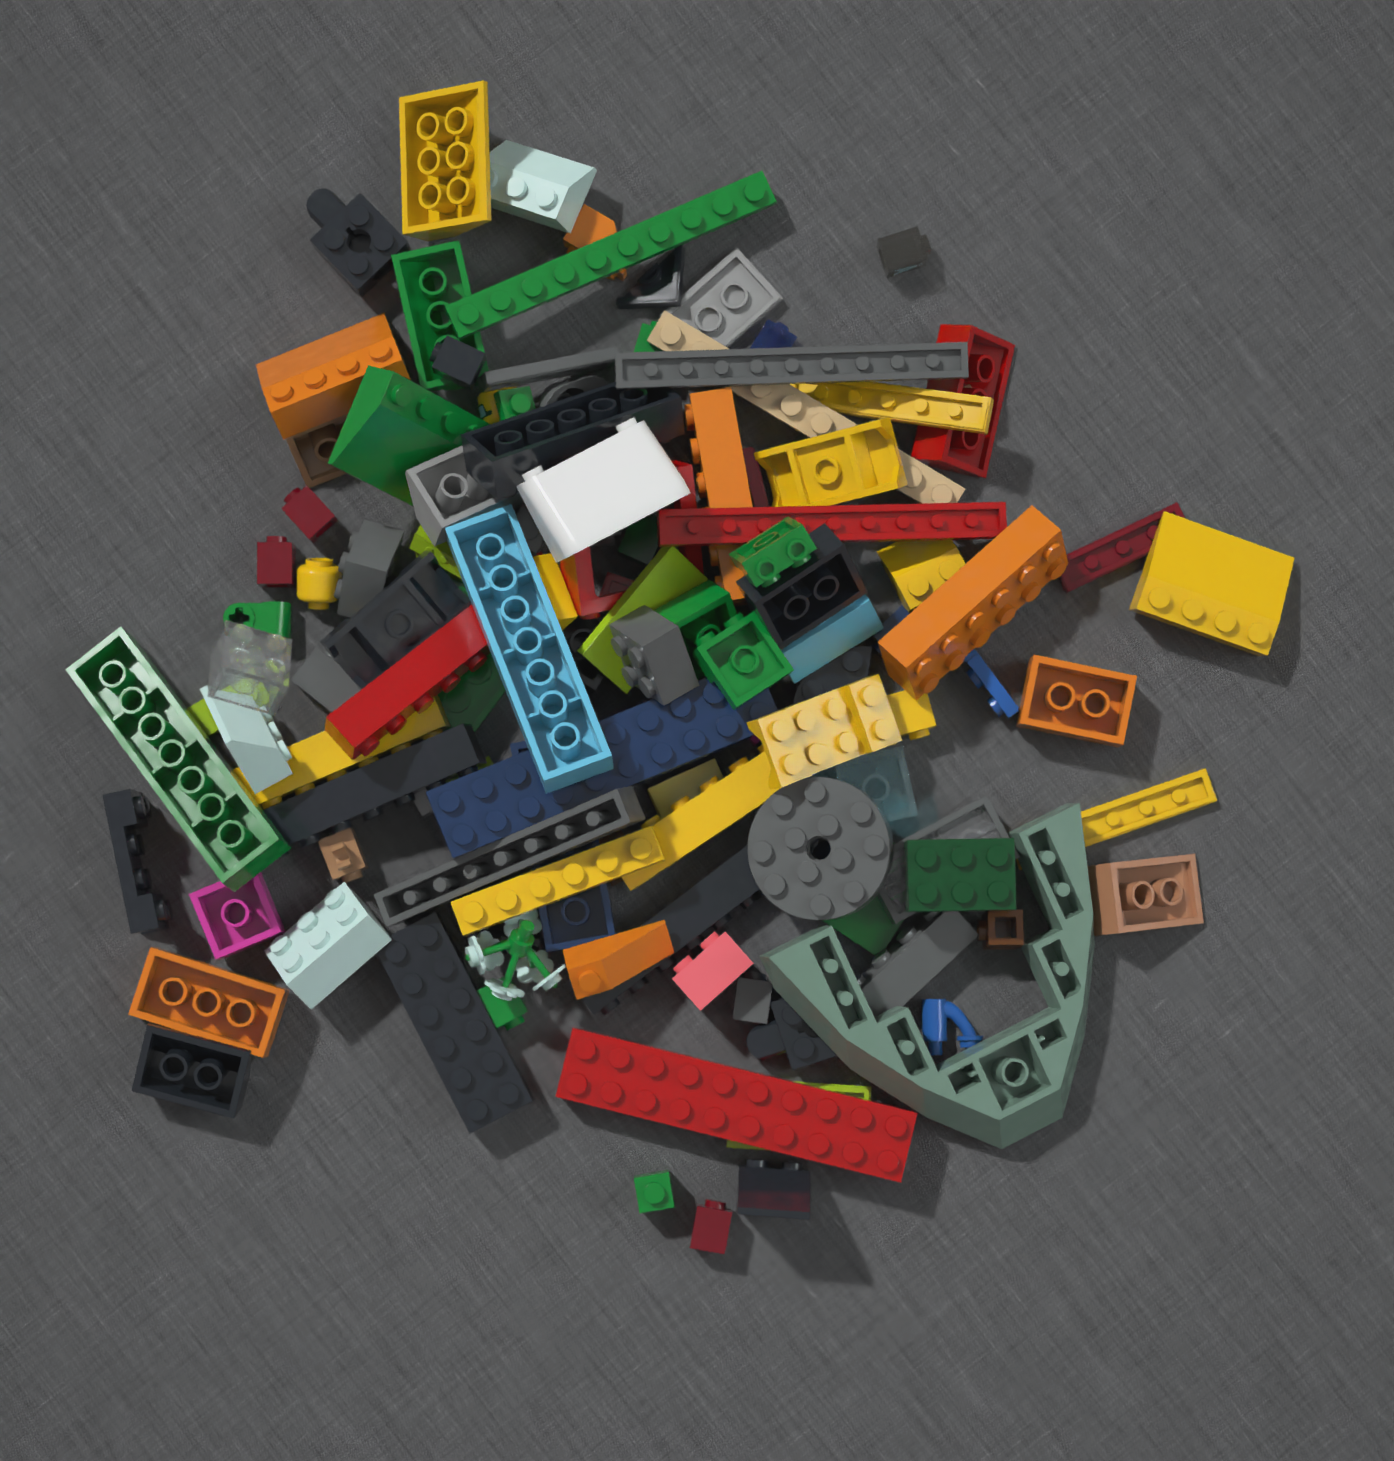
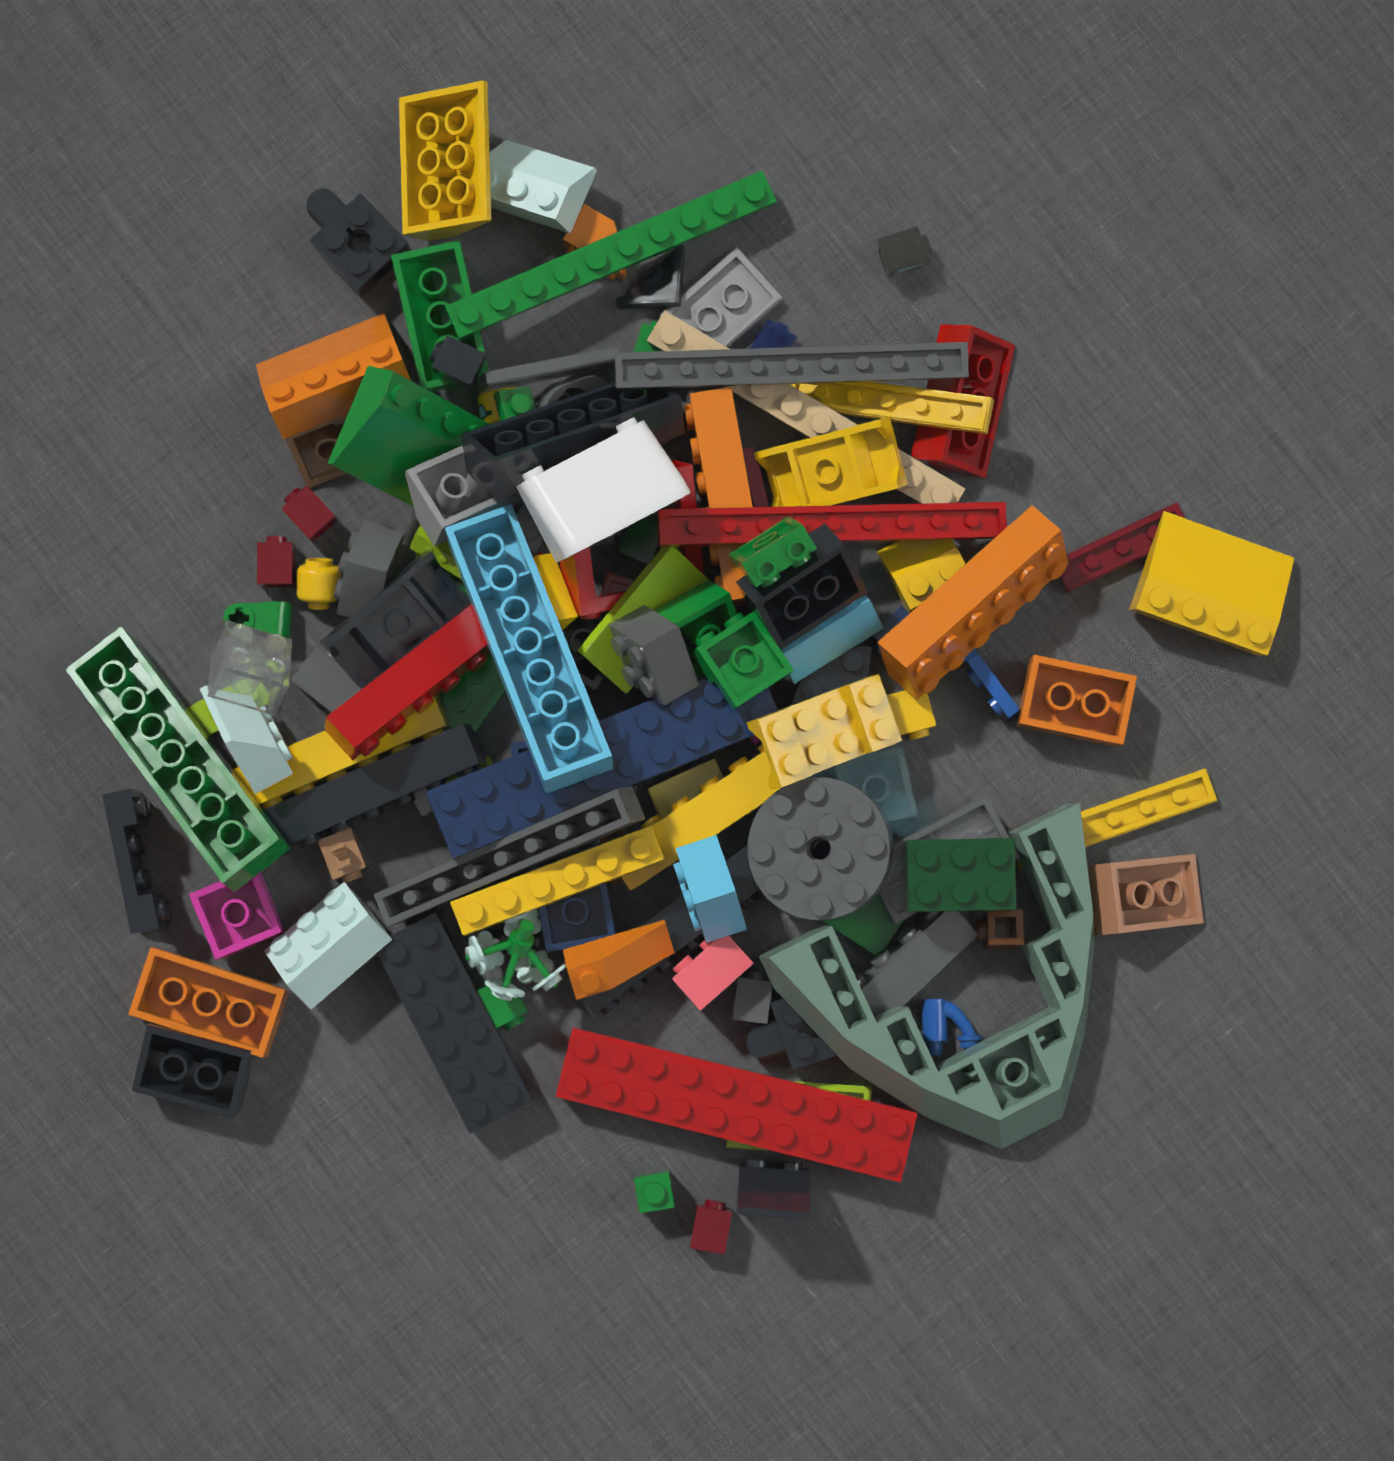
none -> medium azure brick [673,835,747,943]

